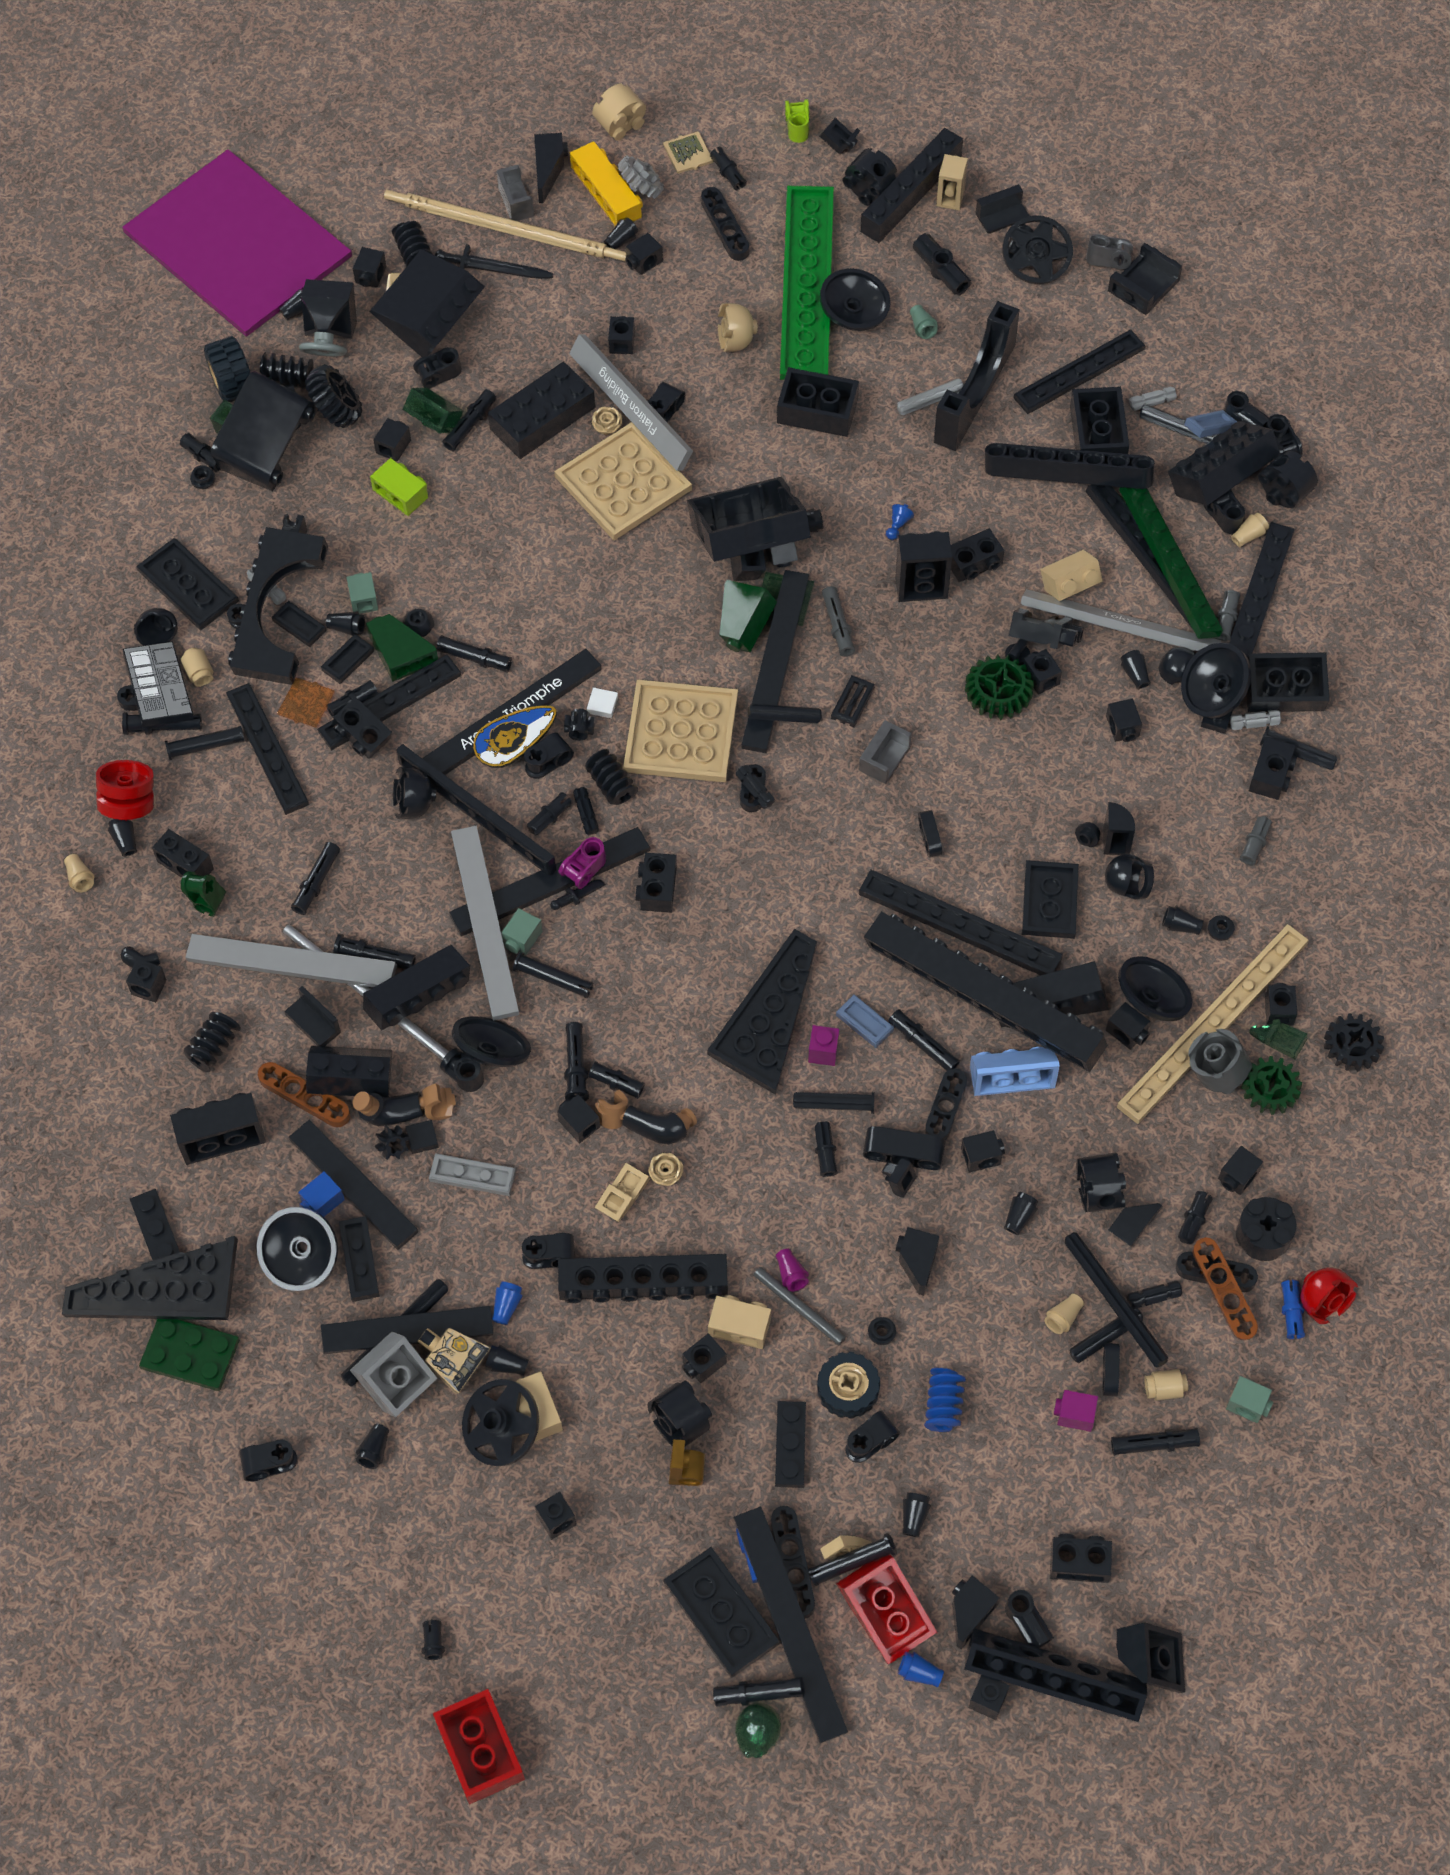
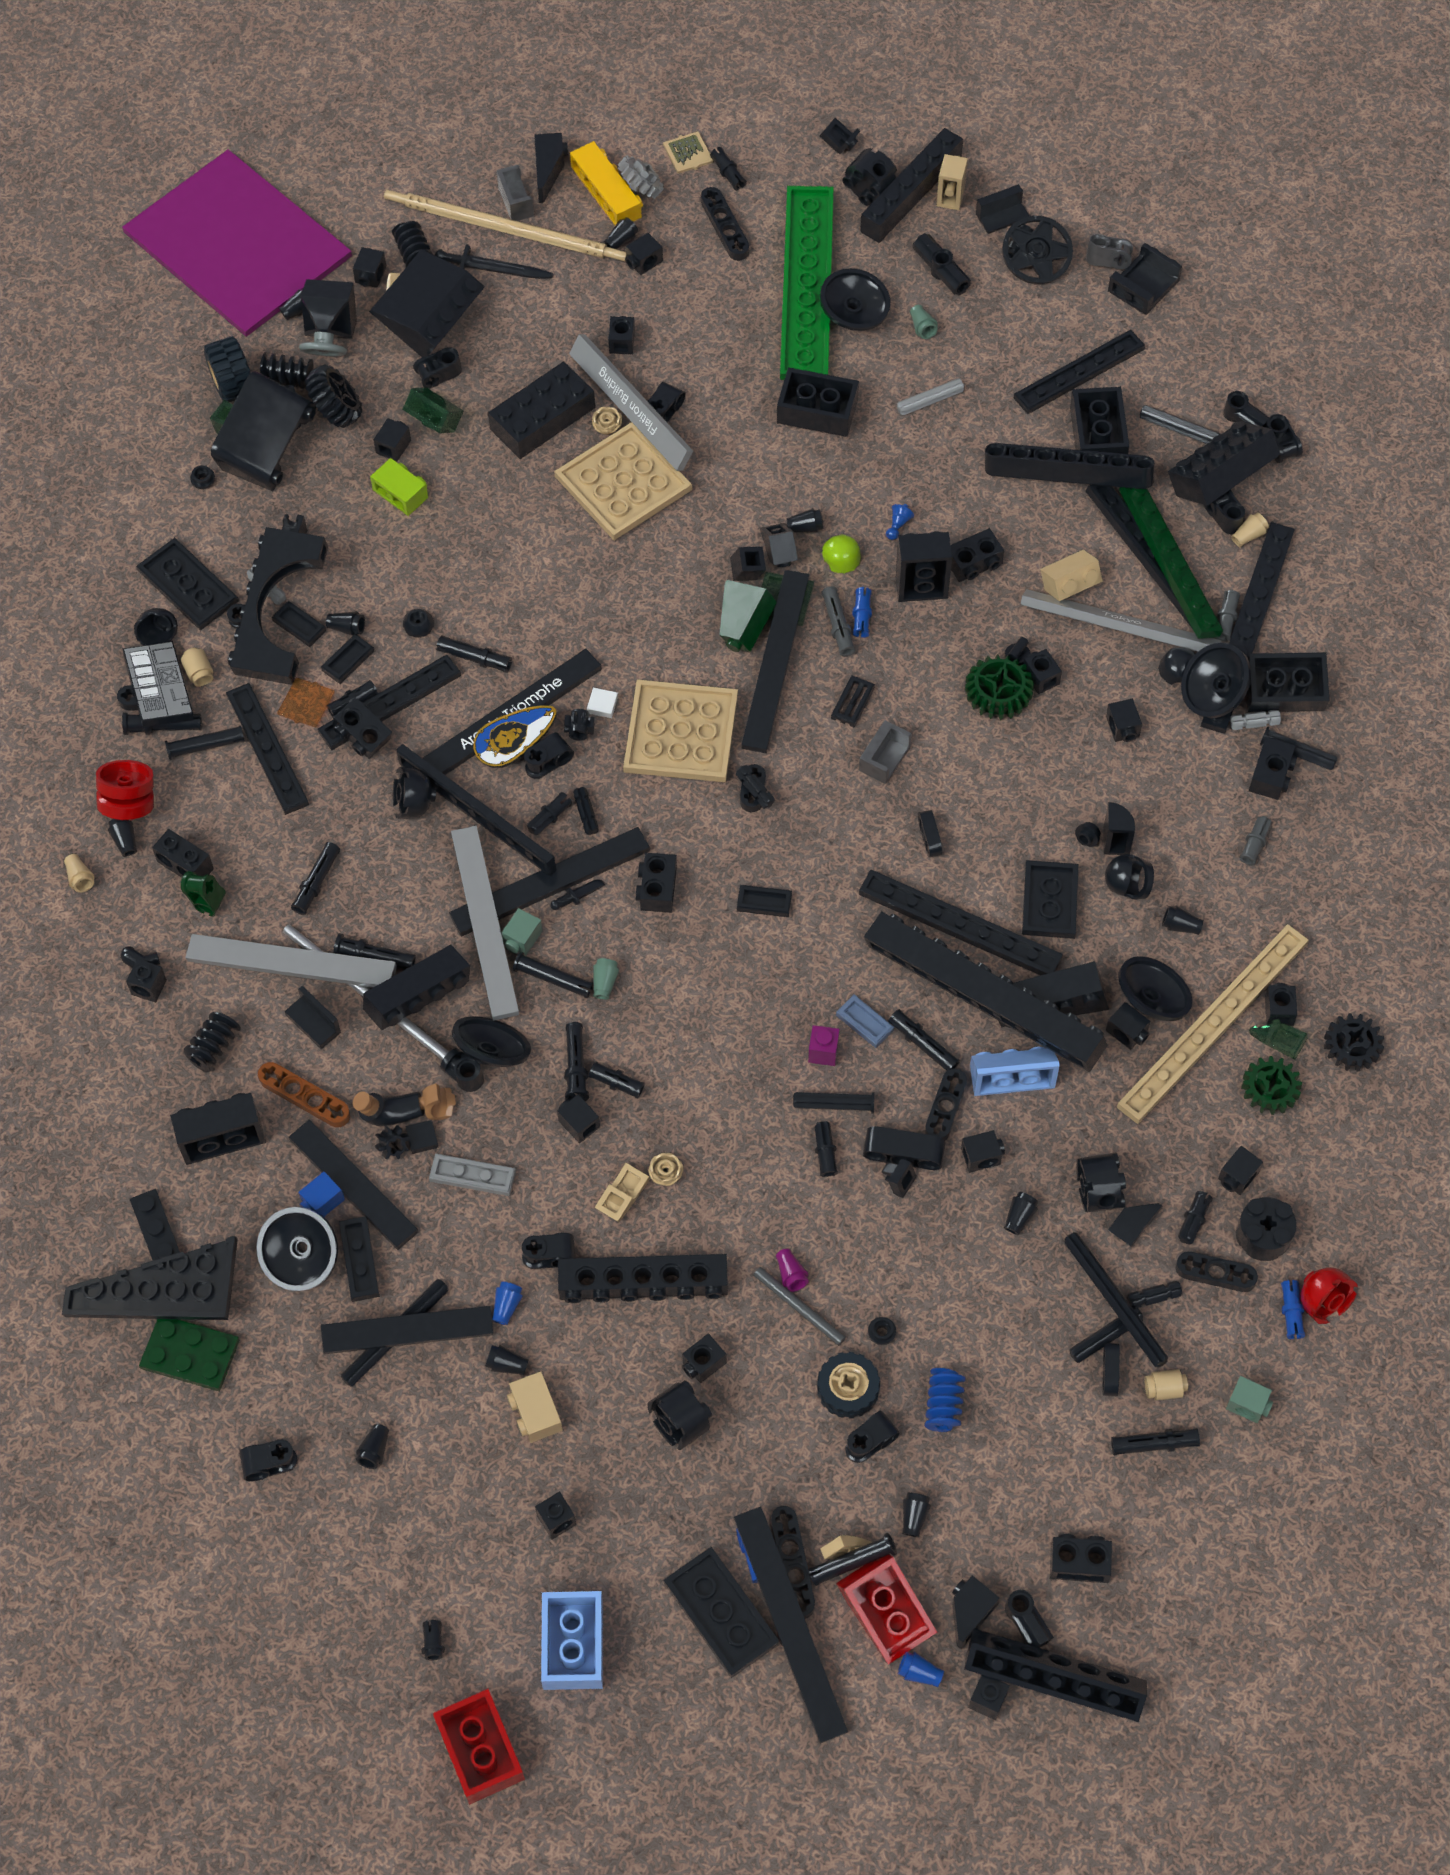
black pin [180,433,221,472] -> none
black slope [306,1046,393,1096] -> none
sand green brick [347,572,378,614] -> none
light grey brick [350,1332,437,1417] -> none
dark green slope [366,614,438,682] -> none
torso [418,1328,490,1394] -> none
black pin [442,389,497,452] -> none
black wheel [462,1379,539,1466] -> none
magenta piece [558,837,606,889] -> none
black piece [585,749,638,805] -> none
tan brick [593,83,646,141] -> none
piece [595,1090,697,1145] -> none
pearl gold plate [669,1439,705,1486] -> none
black tile [687,476,811,562] -> none
black wing [707,929,817,1095] -> none
tan brick [708,1295,771,1349] -> none
black pin [713,1677,805,1707] -> none
tan cylinder [718,303,758,352] -> none
clear green hair [735,1702,781,1758] -> none
black axle [747,704,822,723] -> none
black plate [775,1401,806,1488] -> none
lime piece [785,99,809,143] -> none
black slope [895,1227,940,1296] -> none
black arch [934,301,1020,451] -> none
black hips [1008,608,1084,649] -> none
tan cone [1045,1294,1084,1335] -> none
magenta brick [1053,1390,1098,1432] -> none
black slope [1116,1622,1185,1693] -> none
black cone [1121,650,1151,690] -> none
light grey axle [1129,387,1177,411] -> none
sand blue tile [1185,410,1237,438] -> none
dark grey brick [1188,1029,1252,1094] -> none
dark orange beam [1193,1237,1258,1341] -> none
black plate [1208,915,1235,941] -> none
black brick [1258,450,1318,508] -> none
none -> light blue brick [541,1591,603,1690]
none -> sand green cone [593,958,619,1000]
none -> black tile [736,885,792,917]
none -> lime hair [822,534,861,573]
none -> blue pin [852,587,872,638]

